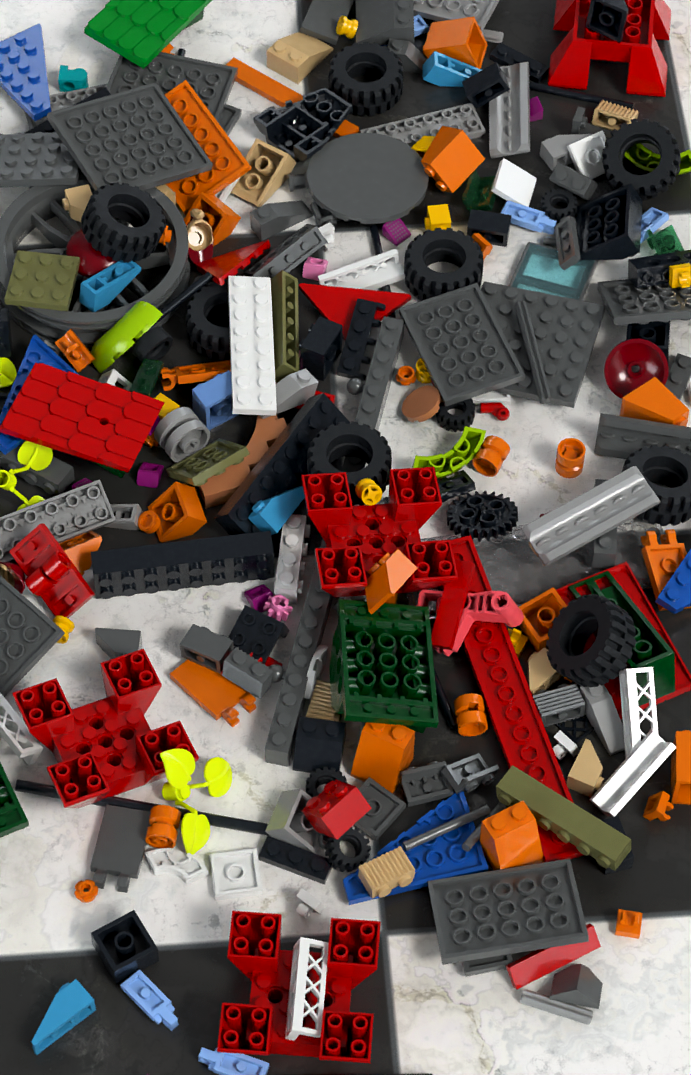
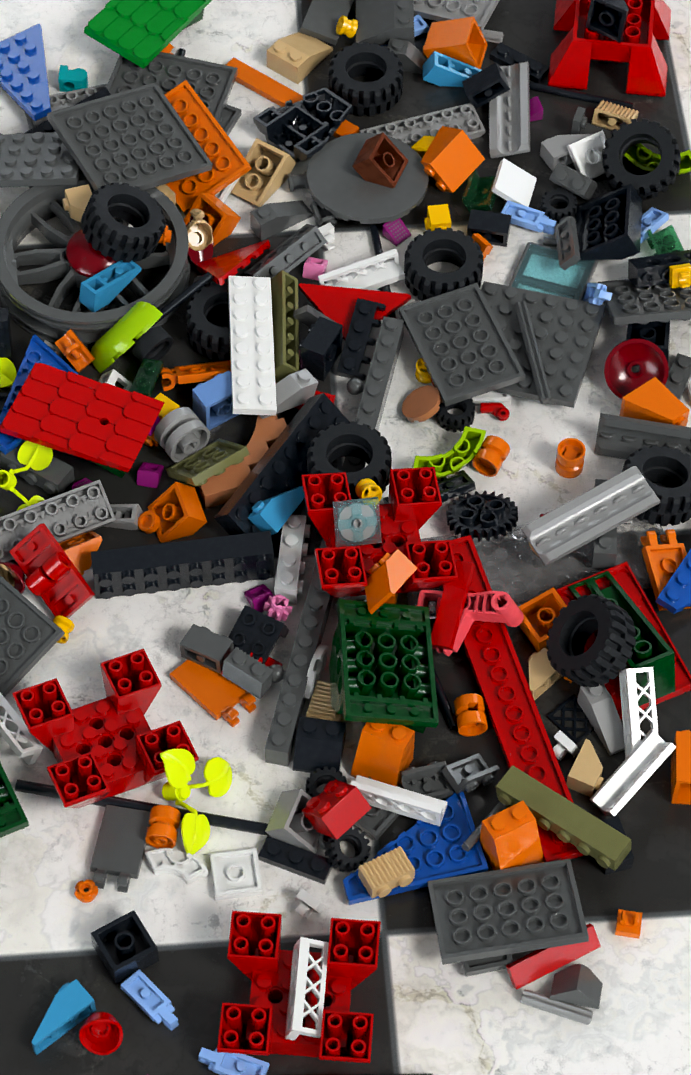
olive plate [5,250,80,311] -> none
dark grey slope [95,628,142,659] -> none
orange plate [395,366,417,386] -> none
dark grey bar [402,804,491,851] -> none
yellow tile [507,628,529,659] -> none
dark grey brick [532,683,585,727] -> none
orange tile [643,791,674,822] -> none
none -> red helmet [79,1012,123,1056]
none -> flat silver tile [293,305,337,327]
none -> clear light blue piece [332,497,382,547]
none -> white fence [350,775,447,826]
none -> copper slope [352,132,408,188]
none -> light blue hinge [583,283,612,306]

